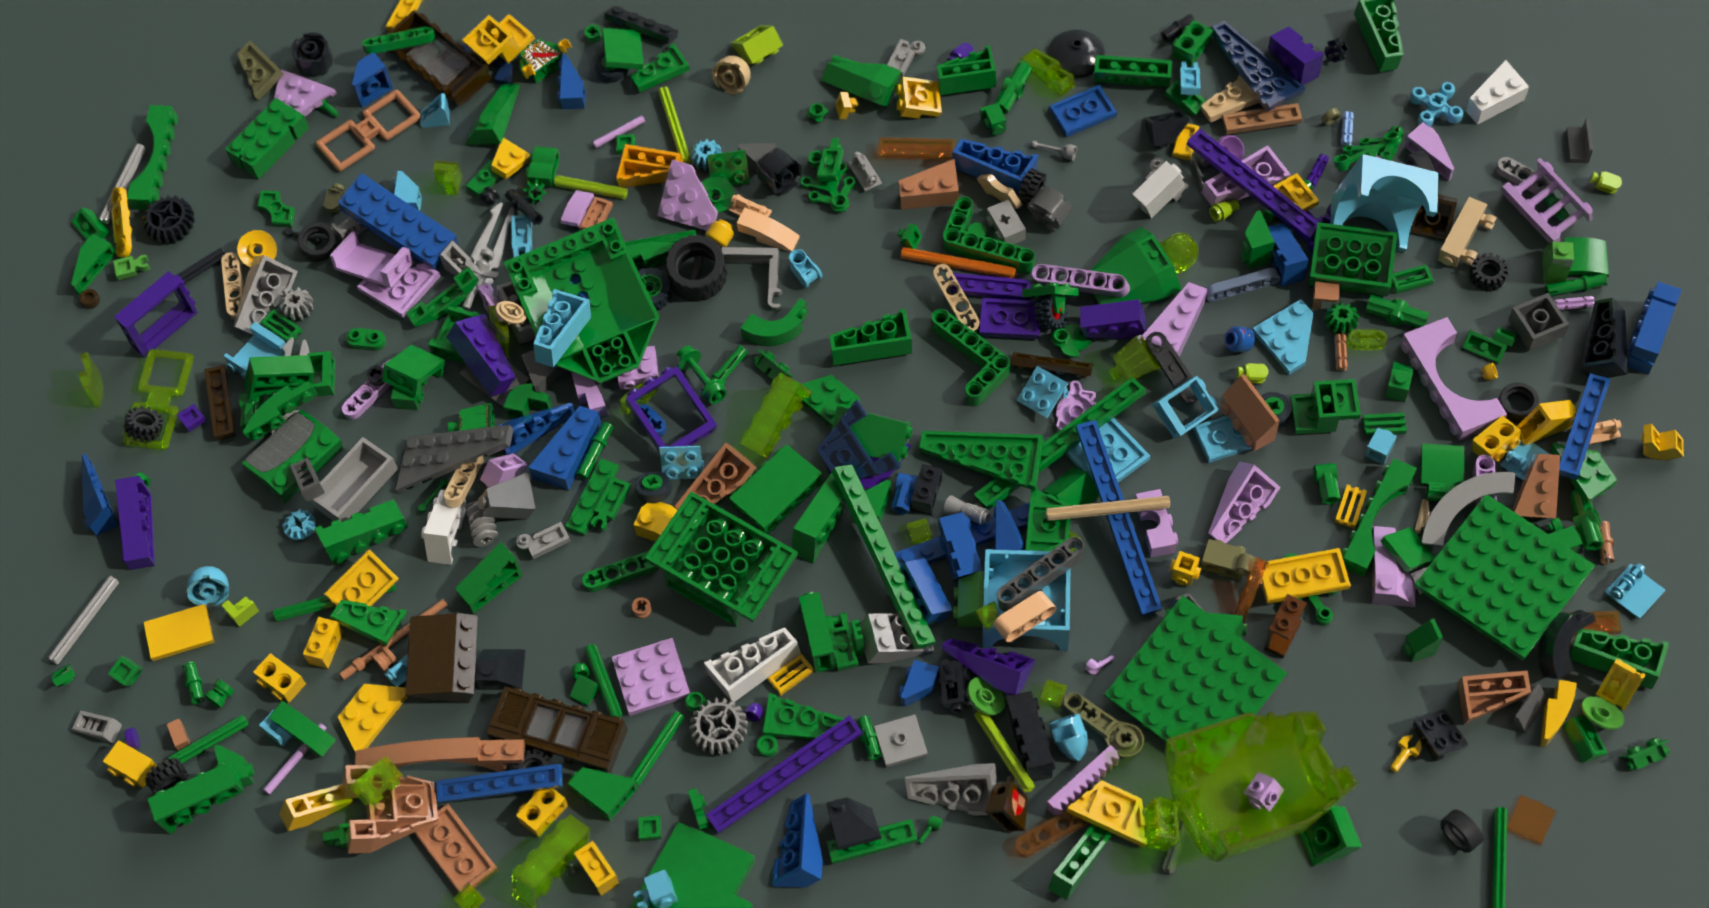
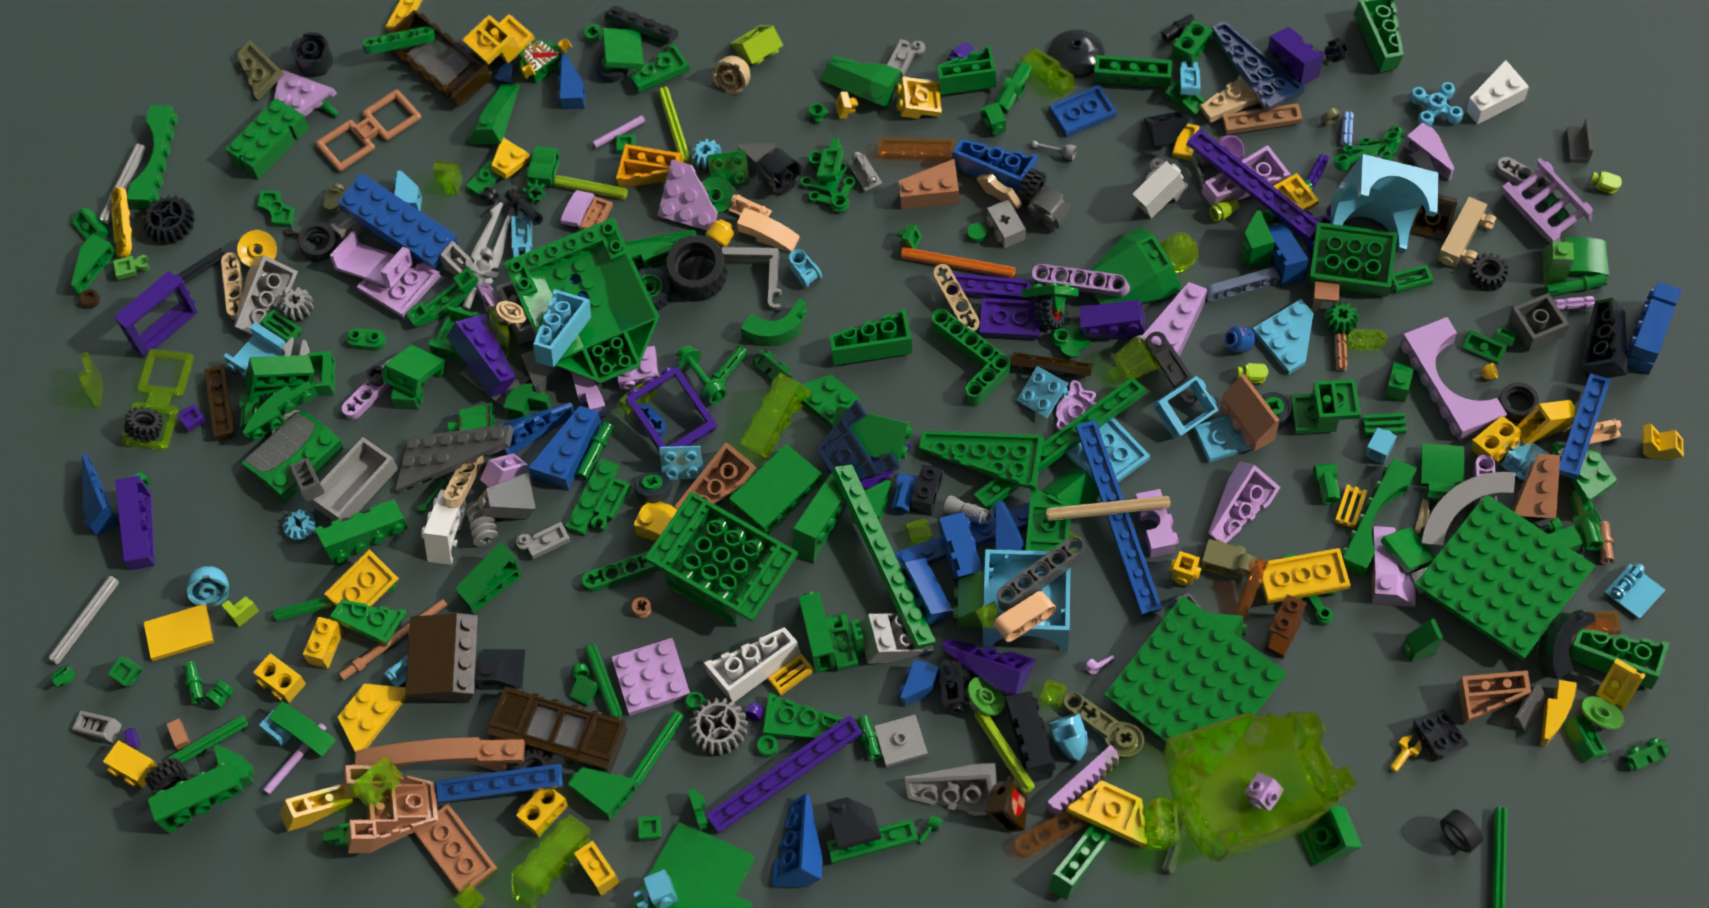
blue slope [352,52,393,108] -> none
nougat wheel [371,646,398,672] -> none
medium azure slope [420,93,450,128] -> none
green beam [943,197,1035,274] -> none
green piece [1365,295,1429,328] -> none
clear orange piece [1507,795,1556,845] -> none

